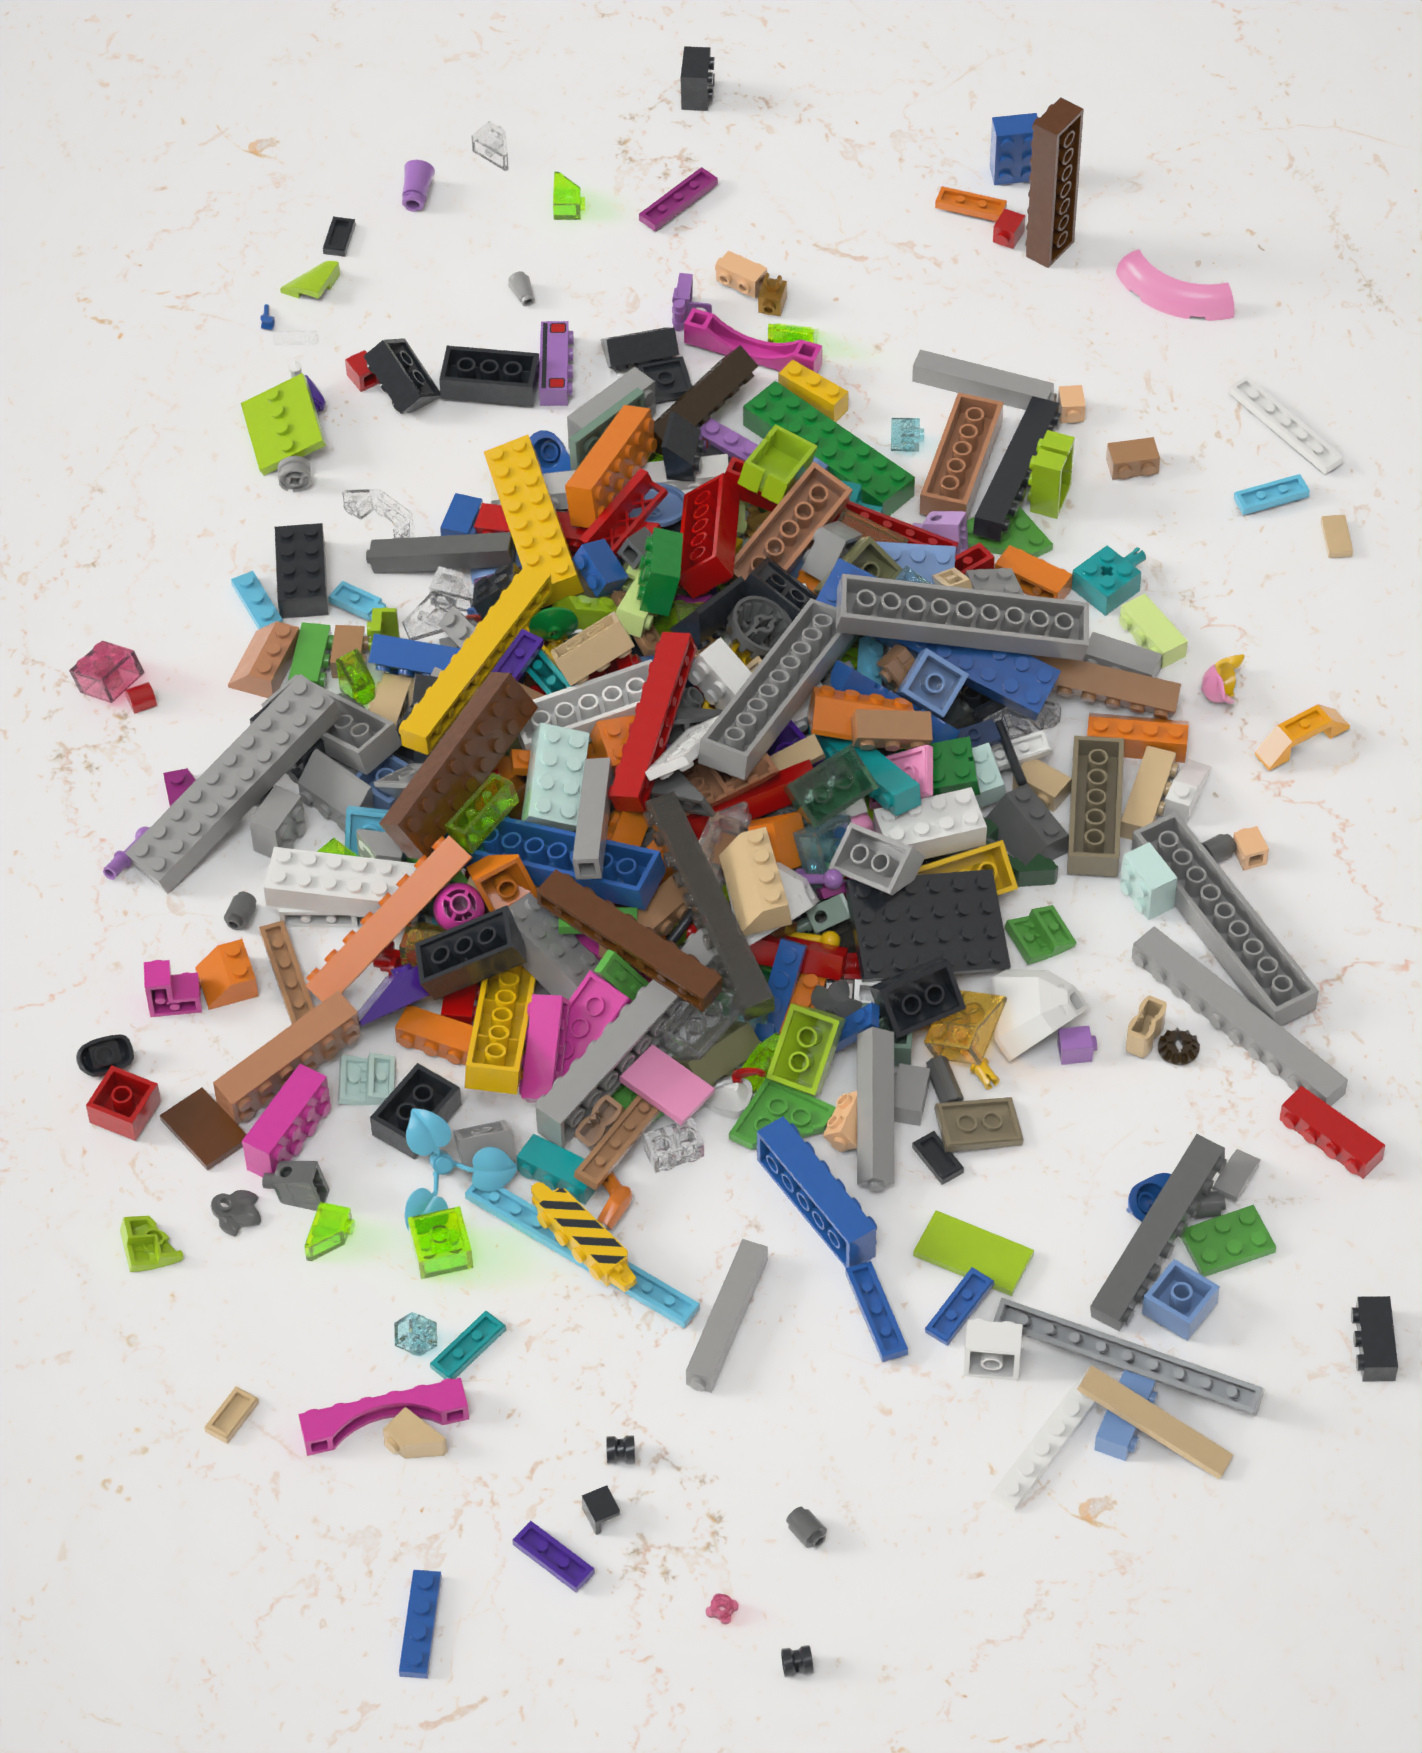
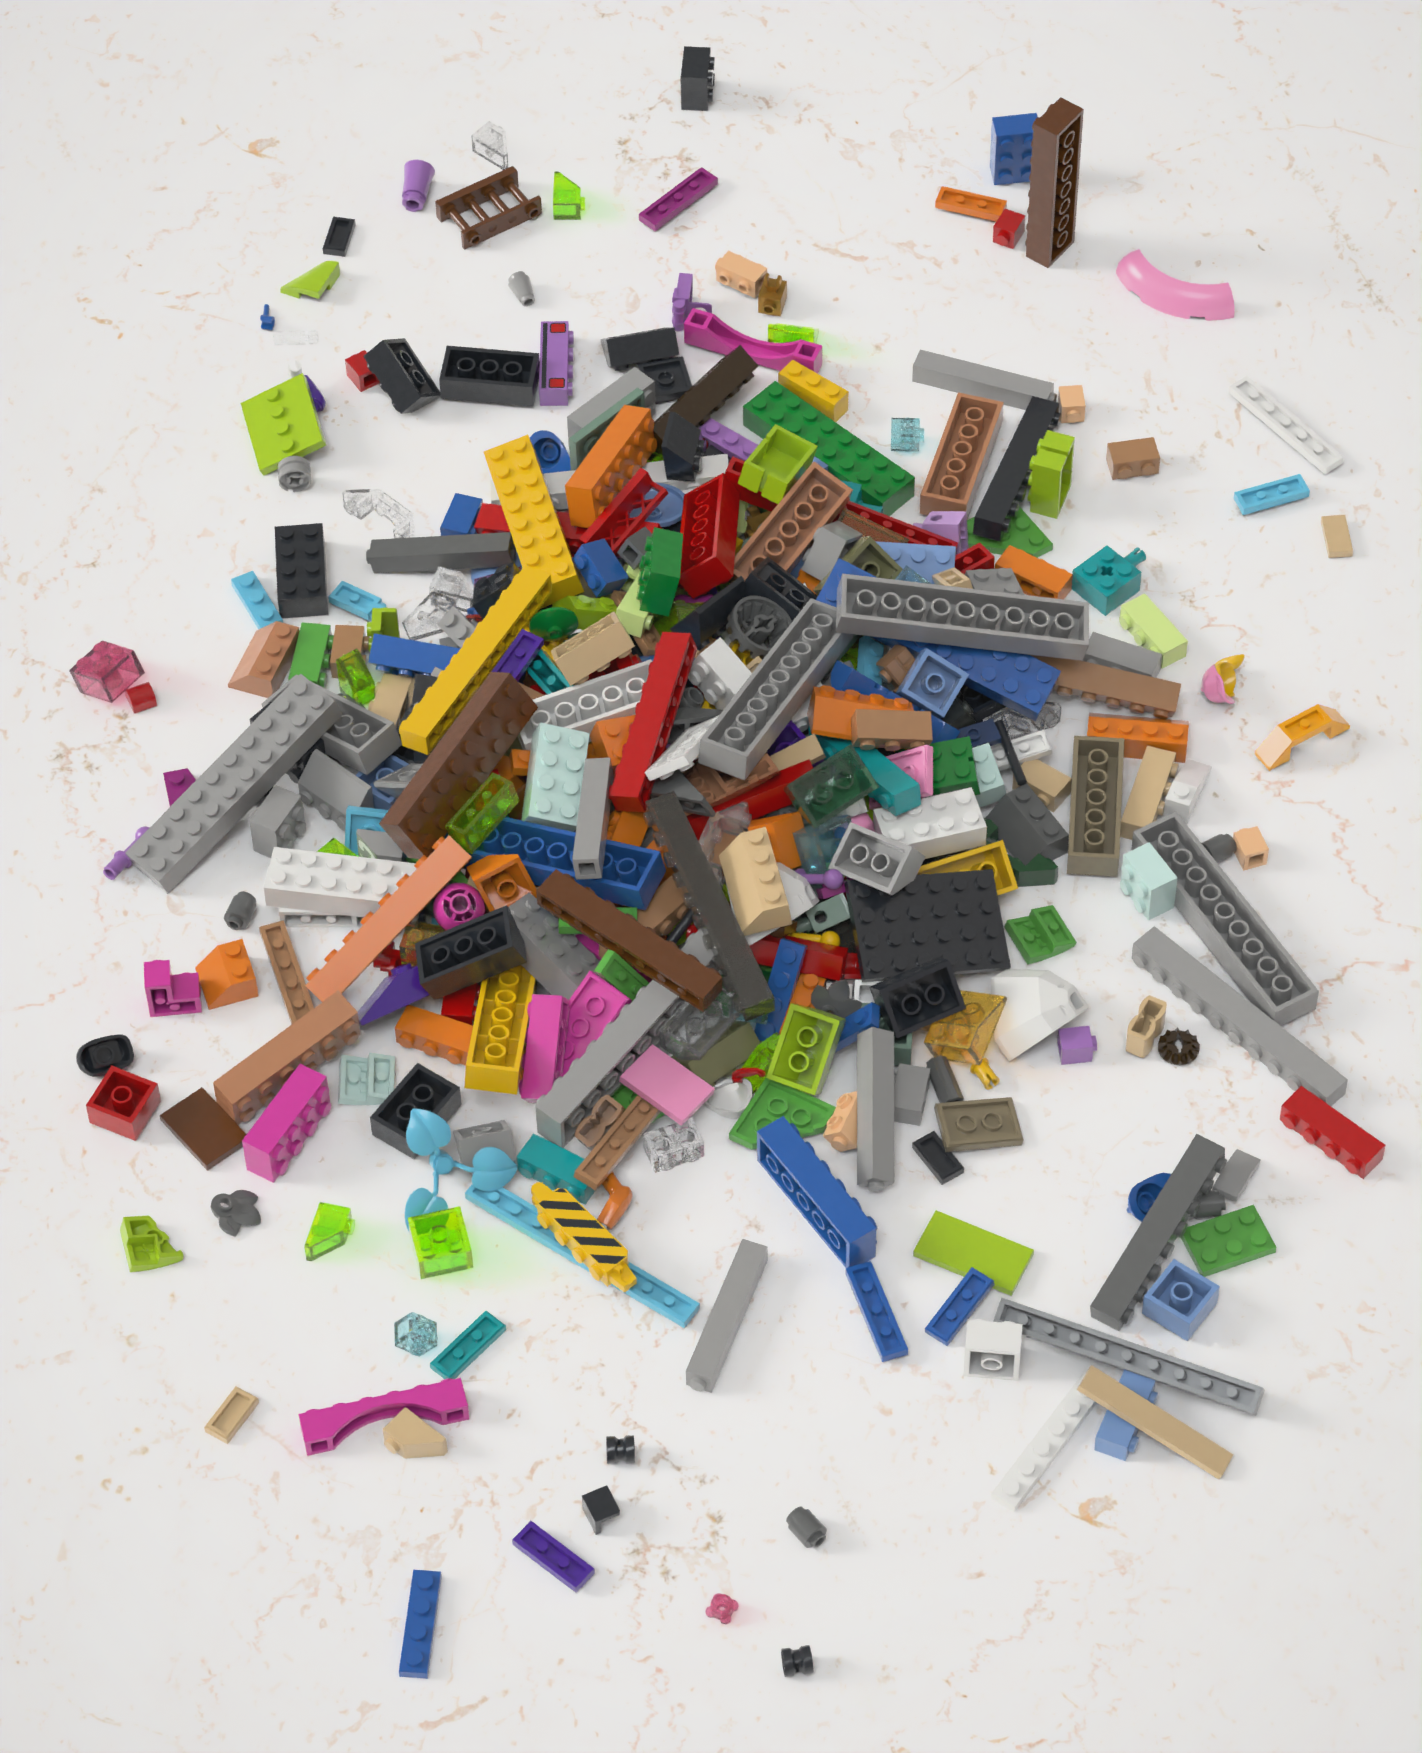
dark grey torso [262,1161,330,1212] -> none
black brick [1351,1296,1398,1382] -> none
none -> reddish brown fence [435,166,542,250]

